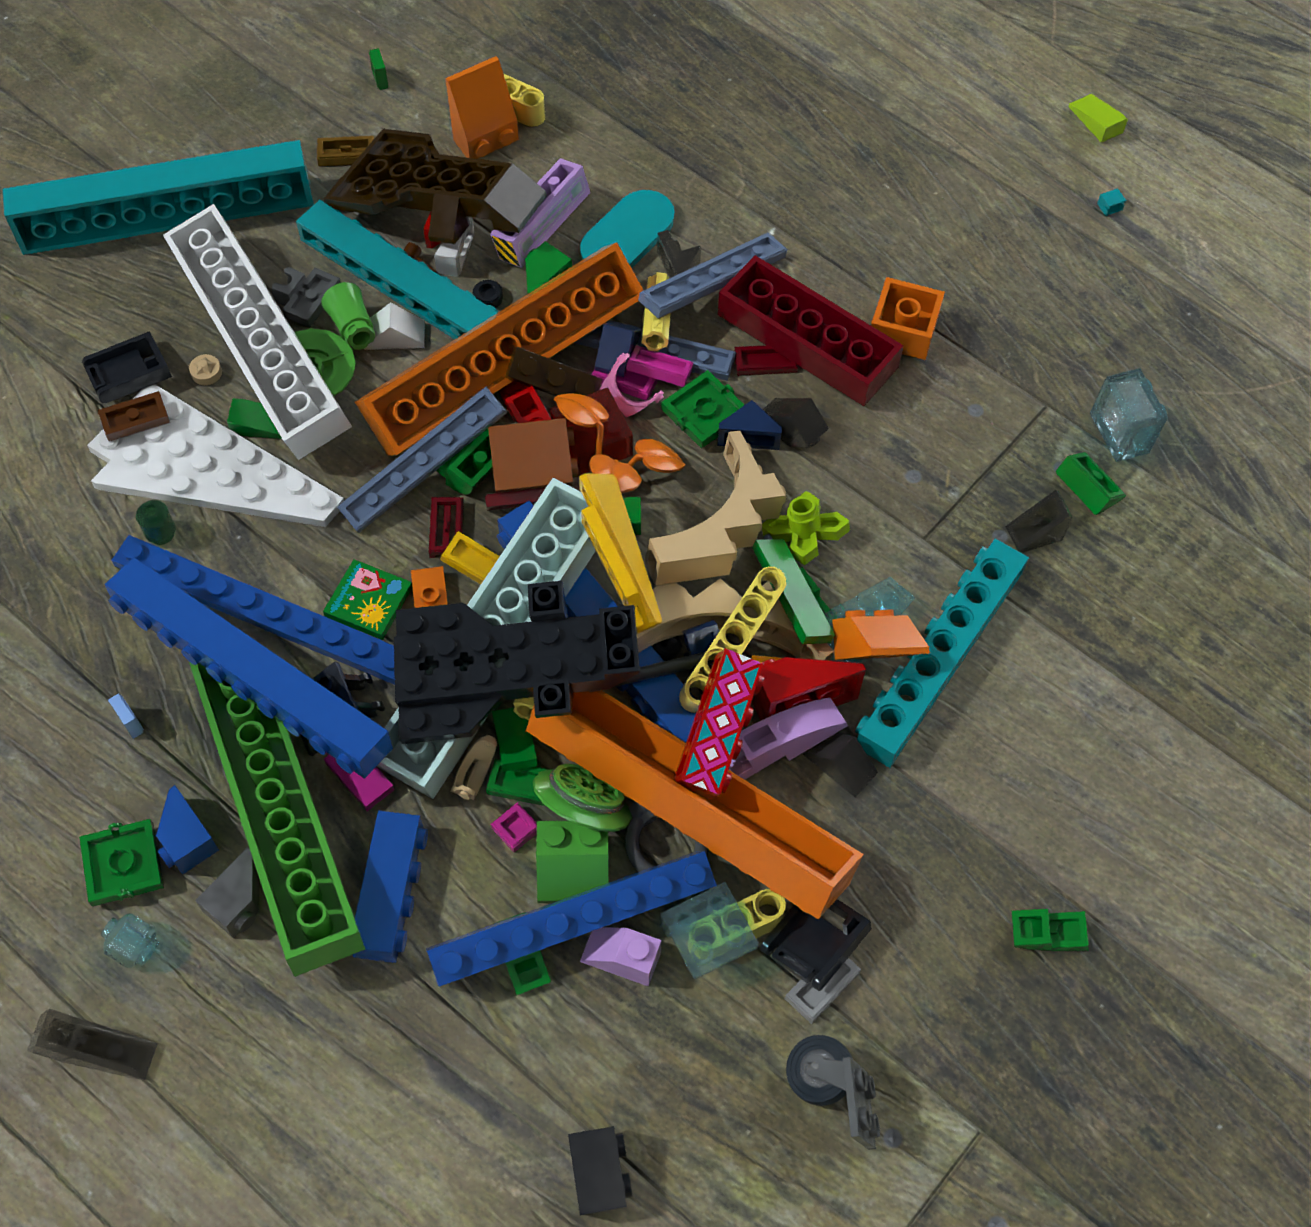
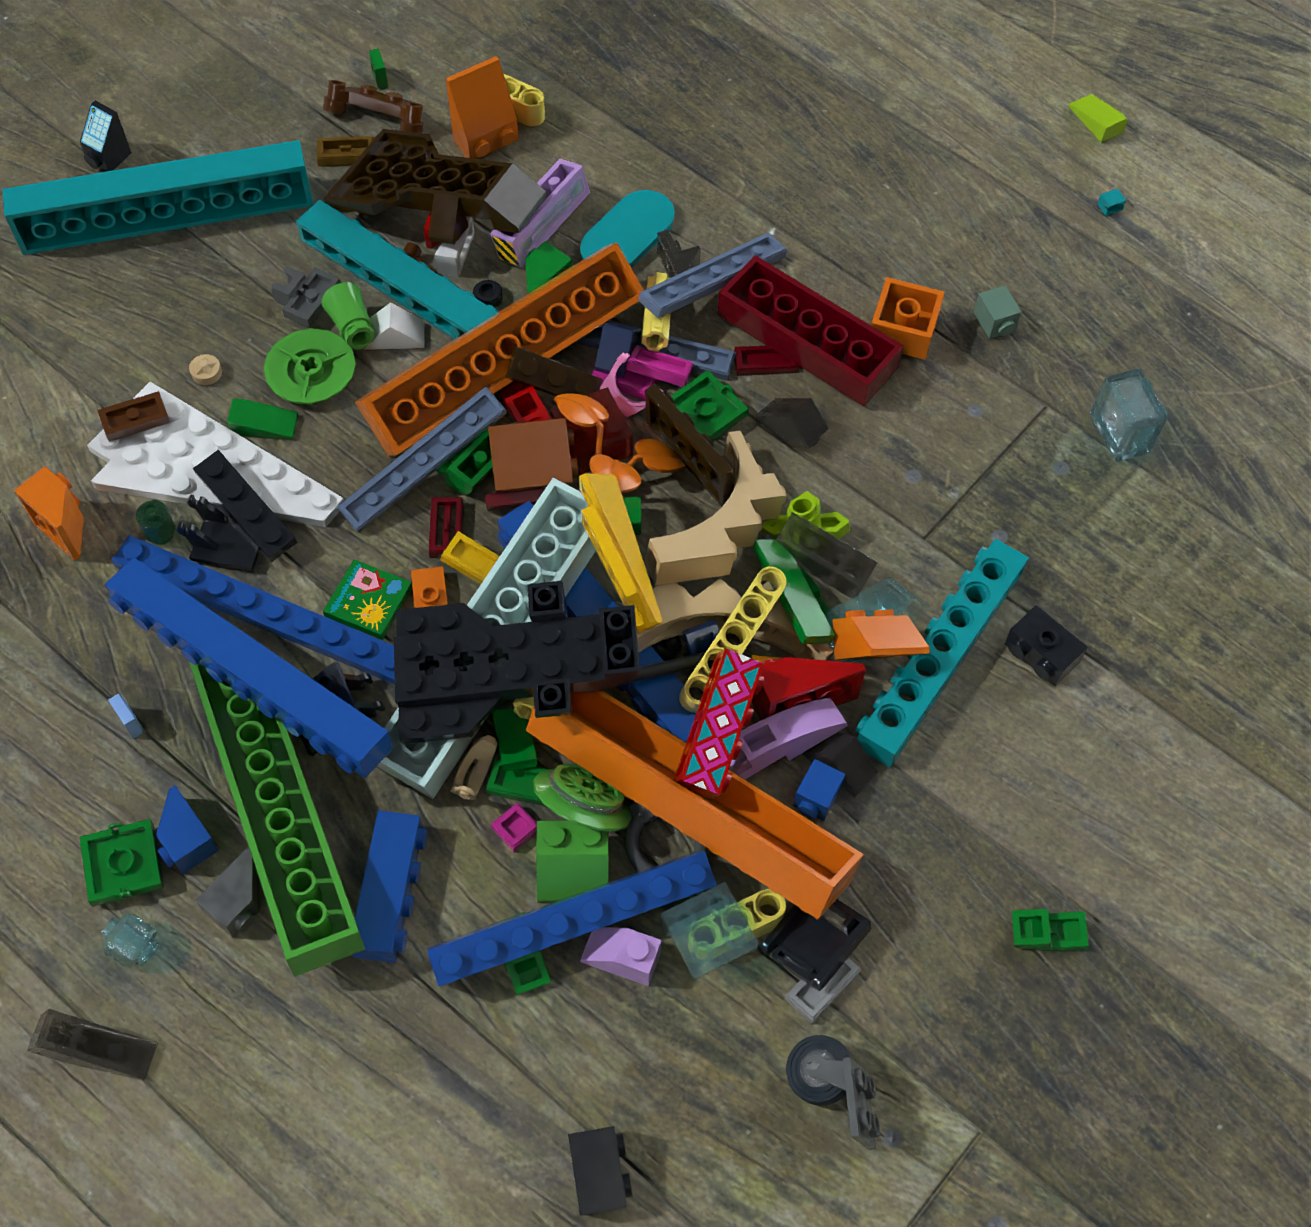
black container [82,331,172,403] -> none
white brick [163,204,352,460] -> none
dark pink tile [324,754,394,811] -> none
dark blue slope [717,400,782,450] -> none
clear smoke slope [1005,490,1073,553] -> none
green slope [1056,452,1126,515] -> none
none -> orange slope [14,466,84,561]
none -> black slope [80,100,132,172]
none -> black plate [177,494,260,572]
none -> black plate [192,450,298,562]
none -> reddish brown plate [323,80,424,133]
none -> dark brown plate [645,383,734,507]
none -> clear smoke slope [776,512,878,600]
none -> blue brick [793,759,846,821]
none -> sand green brick [973,285,1022,339]
none -> black brick [1004,605,1088,686]

